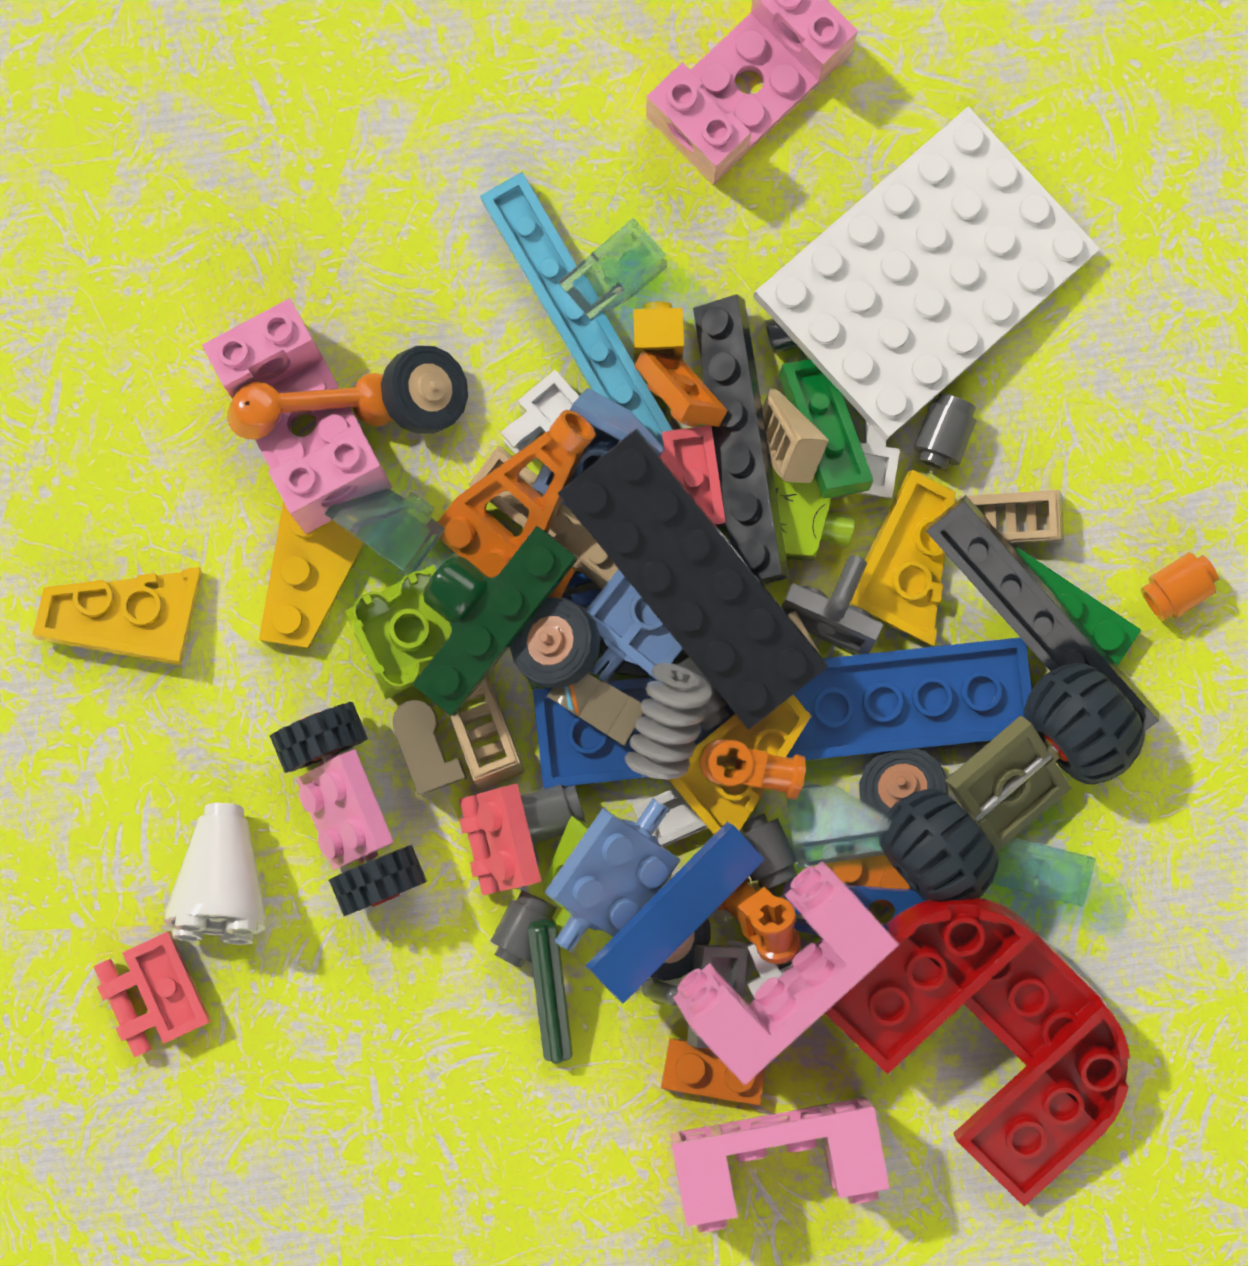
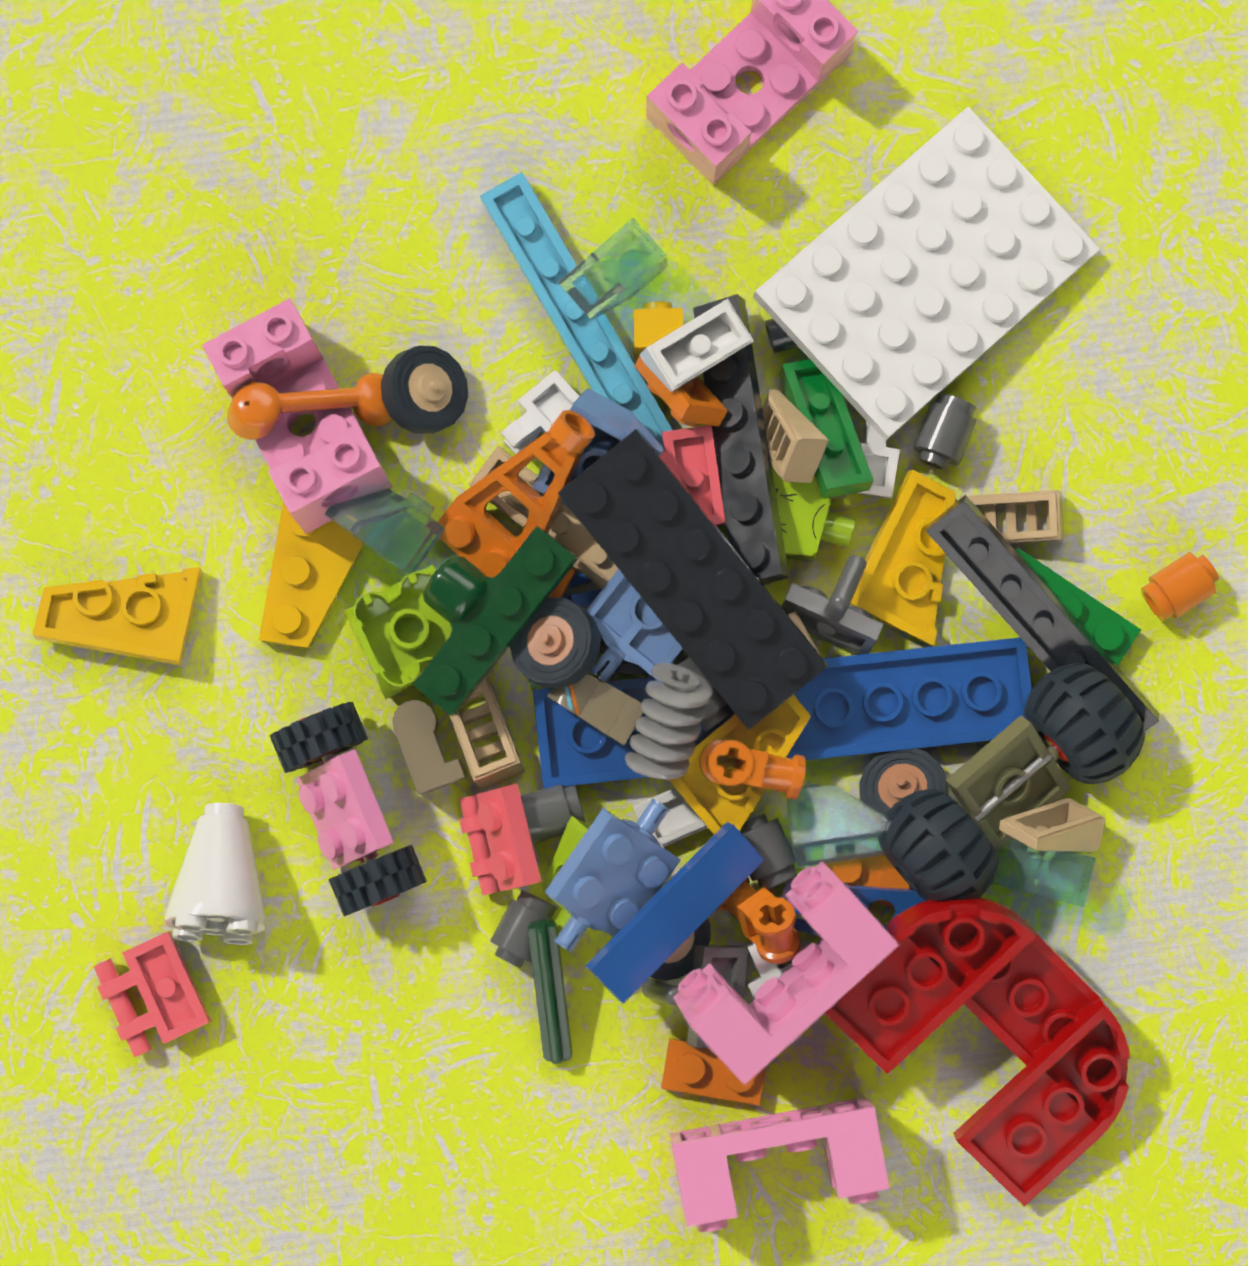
none -> white slope [639,299,754,392]
none -> tan slope [999,798,1106,852]

